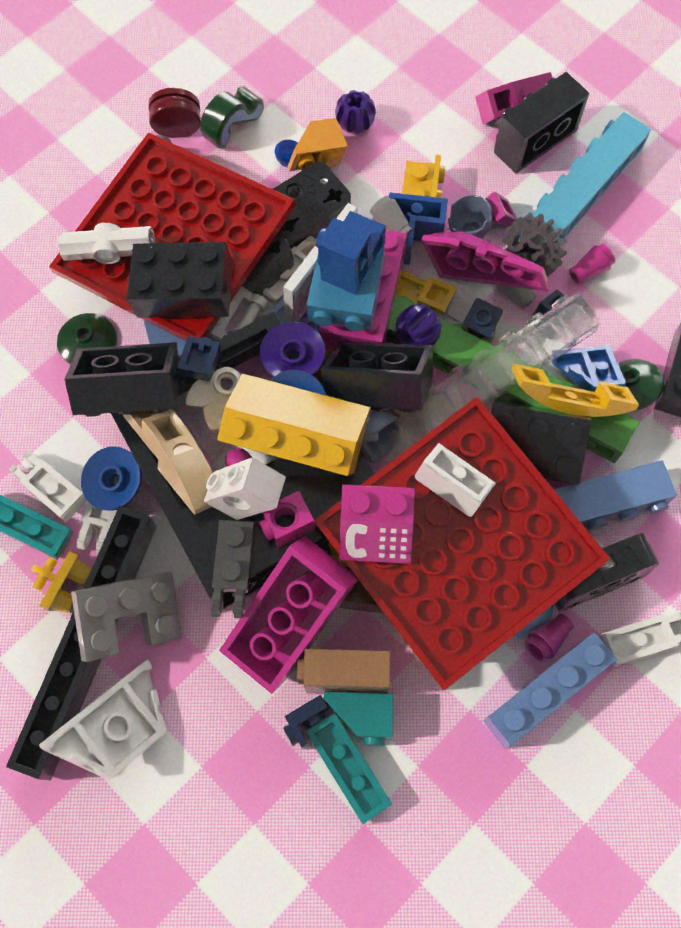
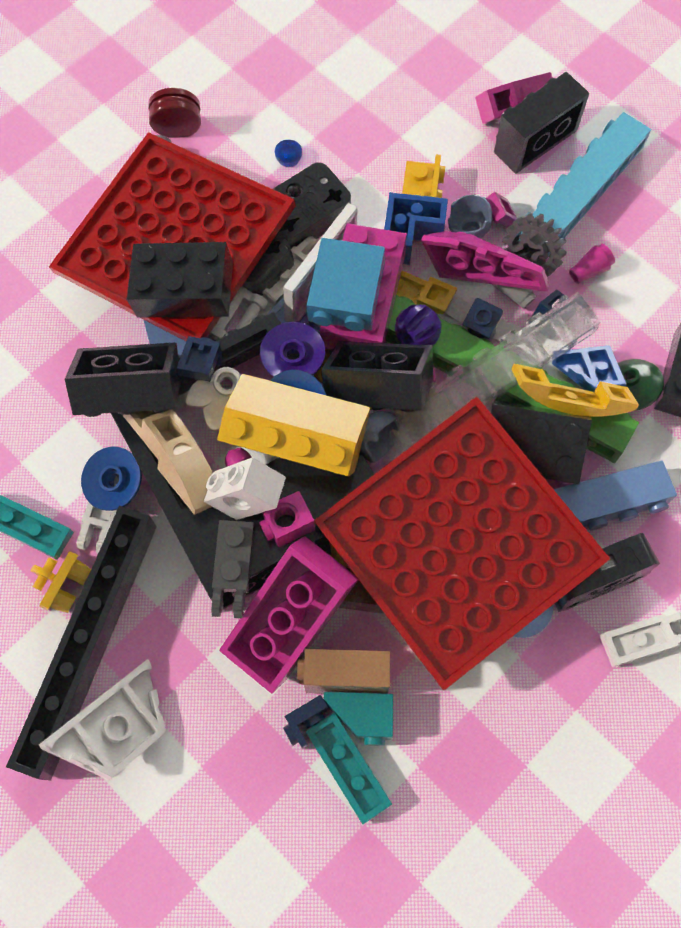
white hinge [8,450,87,523] -> none
dark green dish [57,313,117,365] -> none
white piece [58,223,156,264] -> none
light grey plate [71,572,182,662] -> none
dark green animal [200,86,264,149] -> none
light orange slope [288,118,348,172] -> none
blue brick [316,211,386,295] -> none
dark purple piece [335,90,376,134] -> none
dark pink slope [340,485,415,564] -> none
light grey cone [370,196,413,237] -> none
white slope [415,443,496,517] -> none
medium blue brick [483,632,618,749] -> none
dark pink cone [525,613,574,662] -> none

